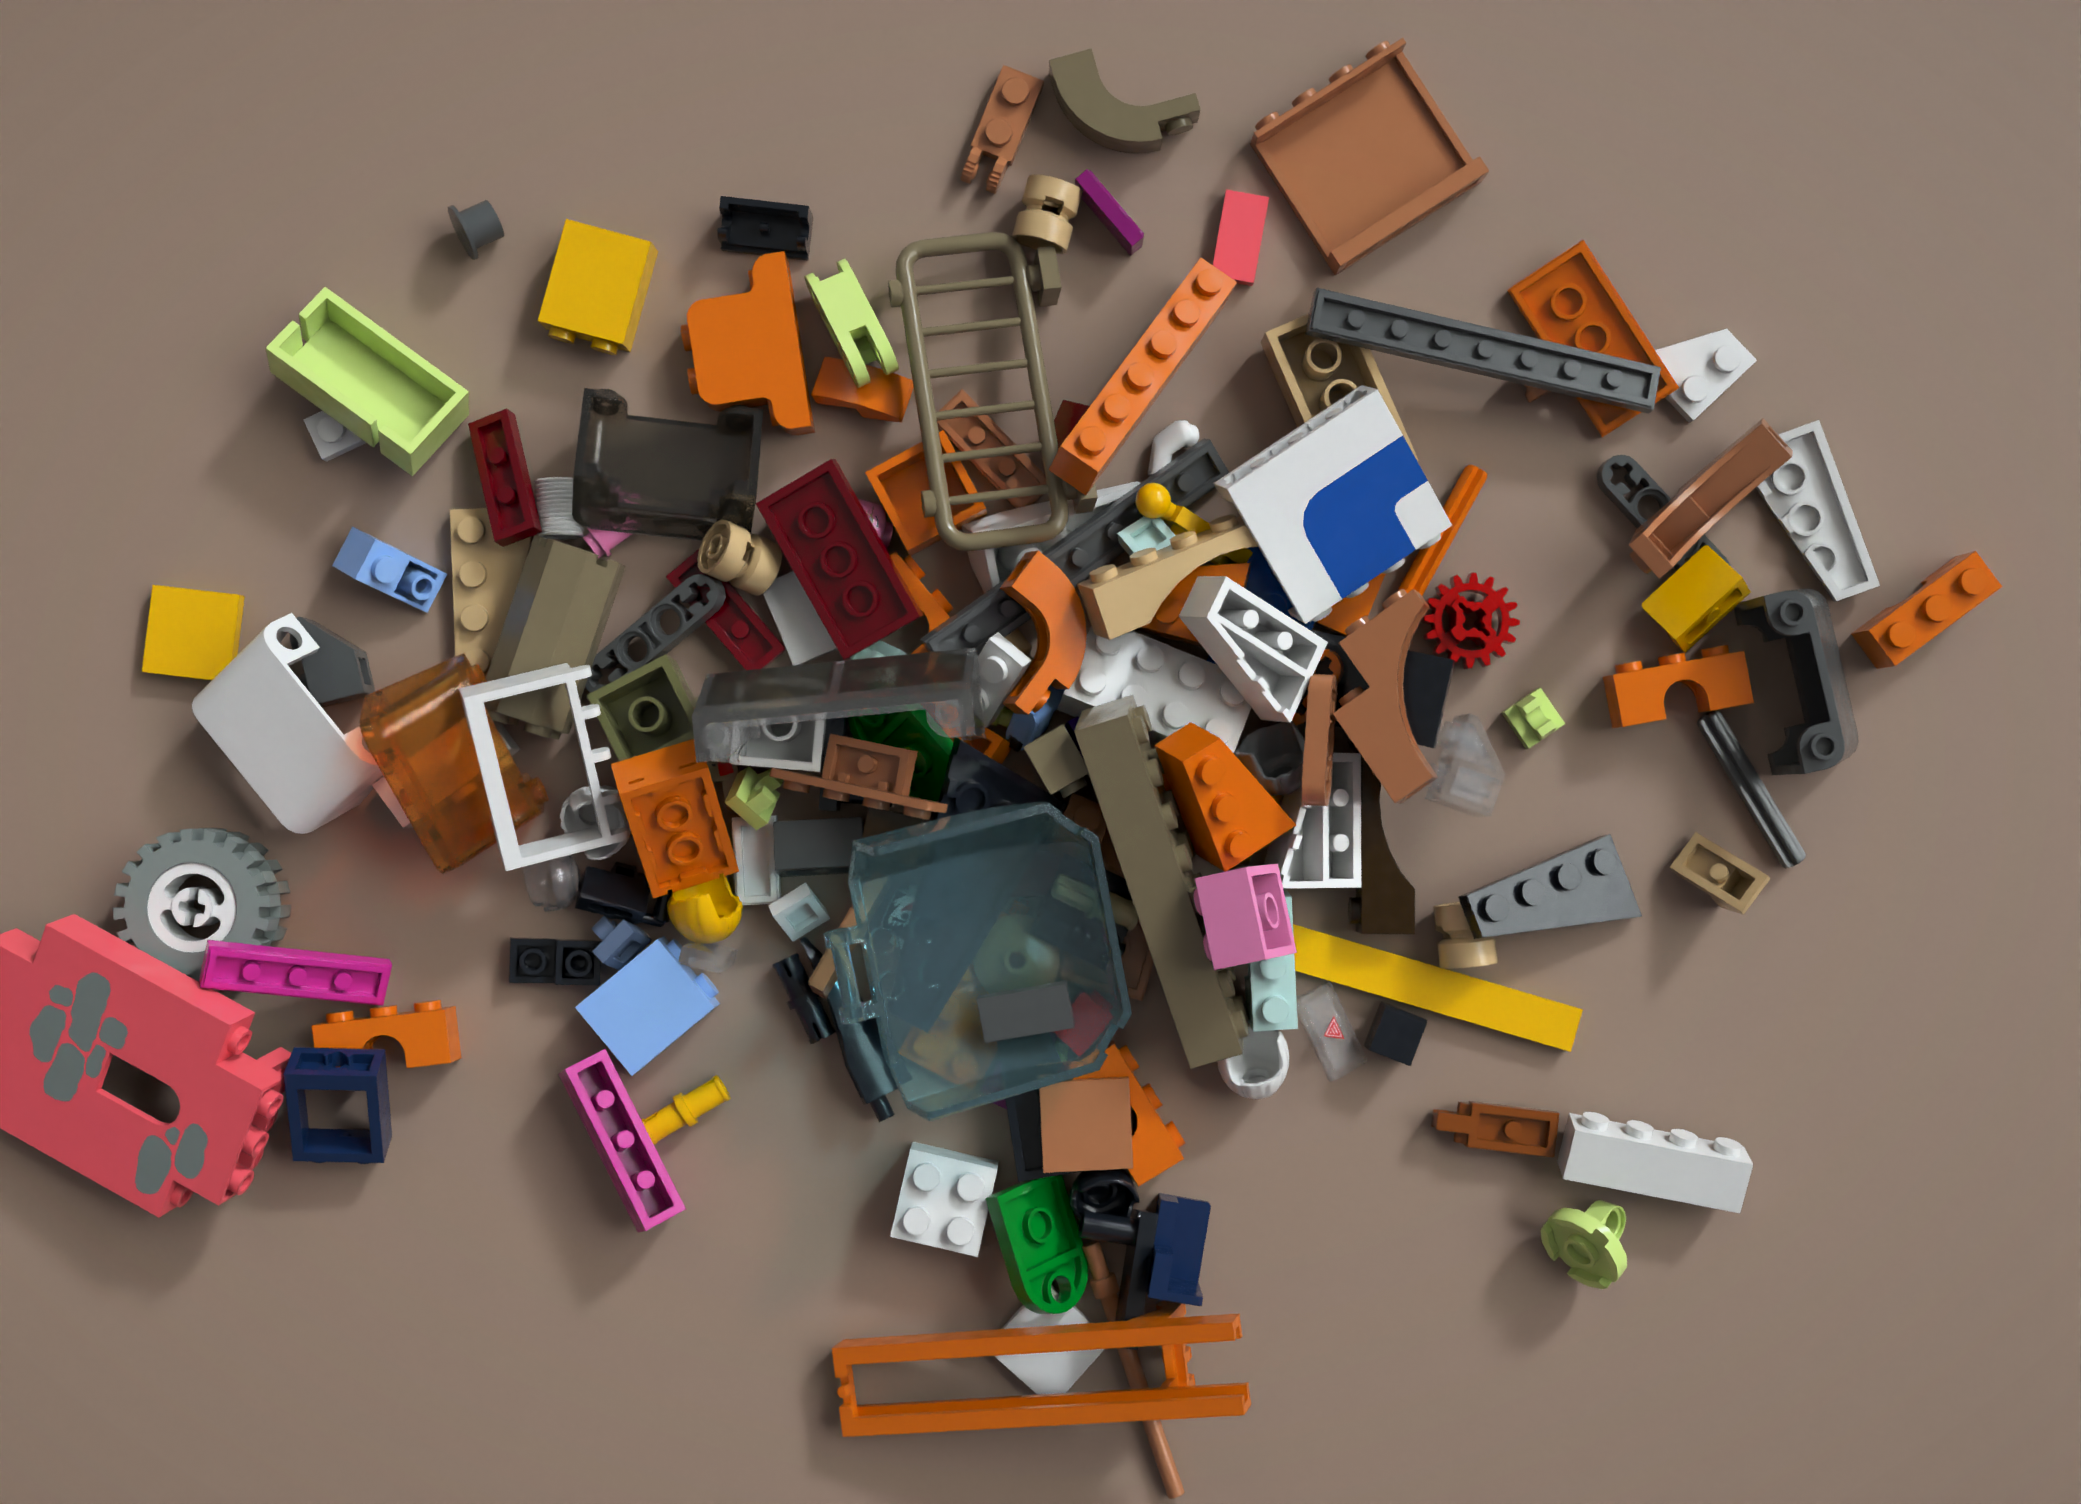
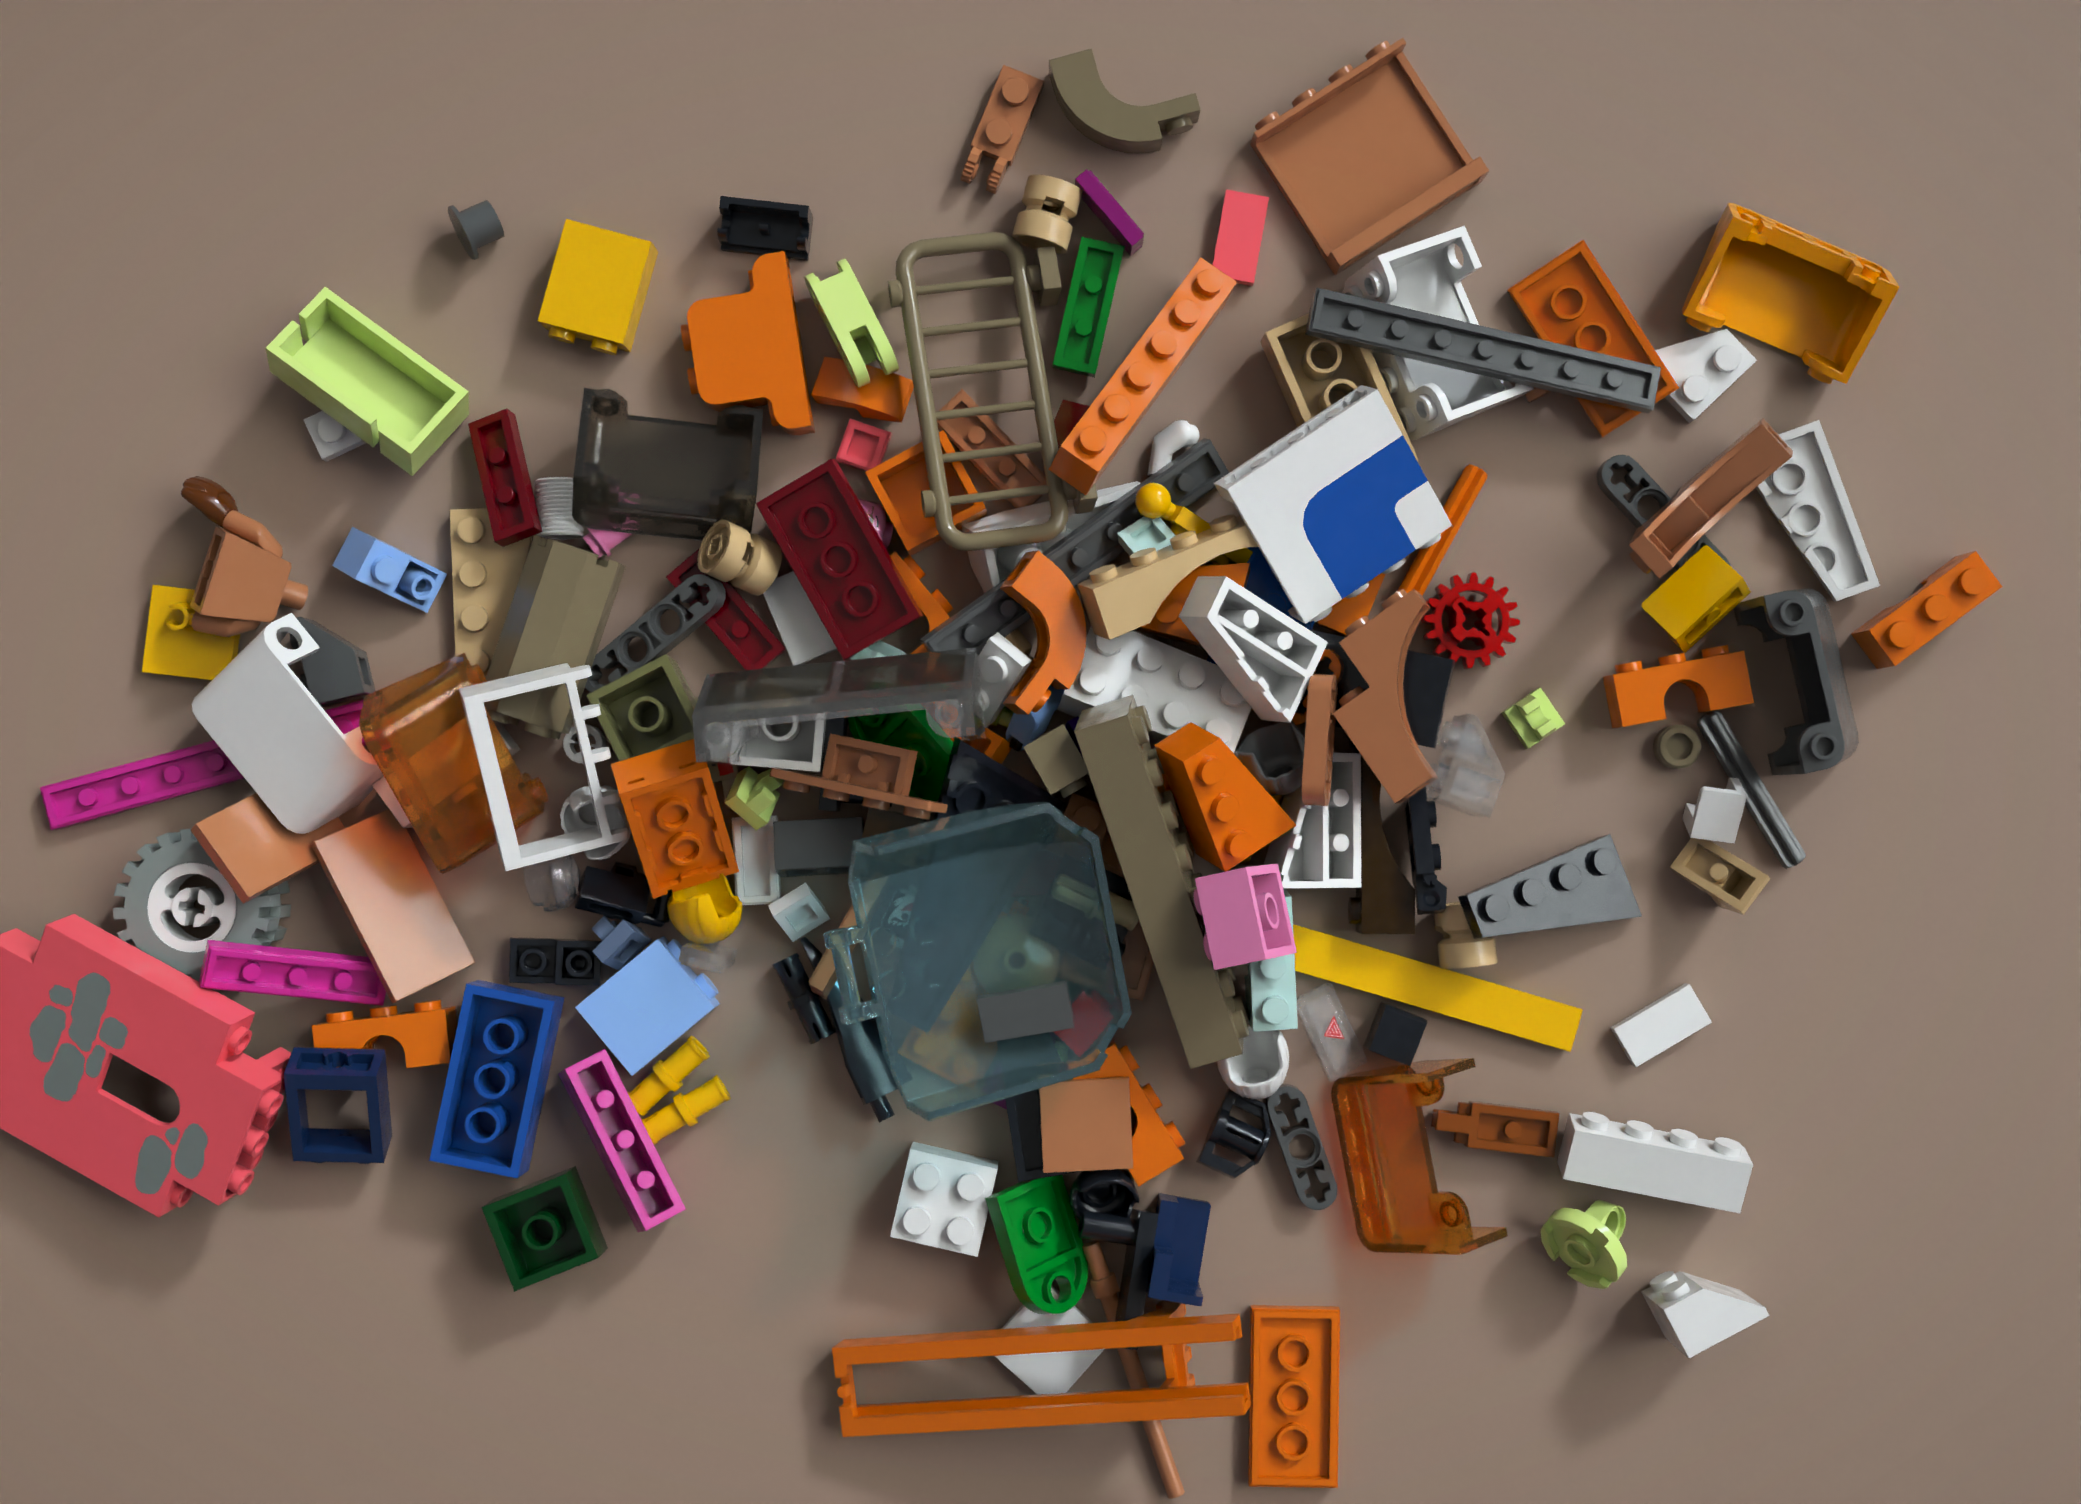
none -> dark pink tile [40,695,395,830]
none -> nougat torso [167,476,308,637]
none -> nougat tile [191,793,345,904]
none -> nougat tile [311,809,475,1004]
none -> blue brick [429,980,565,1179]
none -> dark green brick [481,1166,608,1292]
none -> white bush [563,724,606,764]
none -> yellow pin [628,1036,710,1116]
none -> coral tile [836,418,892,472]
none -> green plate [1052,237,1125,378]
none -> black piece [1196,1088,1271,1179]
none -> orange tile [1248,1305,1340,1488]
none -> dark grey beam [1266,1084,1338,1210]
none -> clear orange windscreen [1331,1058,1508,1255]
none -> white windscreen [1342,226,1534,441]
none -> black hinge [1404,787,1447,915]
none -> white tile [1610,983,1712,1067]
none -> white slope [1641,1271,1770,1358]
none -> dark tan tile [1653,725,1701,769]
none -> light orange windscreen [1682,203,1900,384]
none -> white panel [1682,777,1747,843]

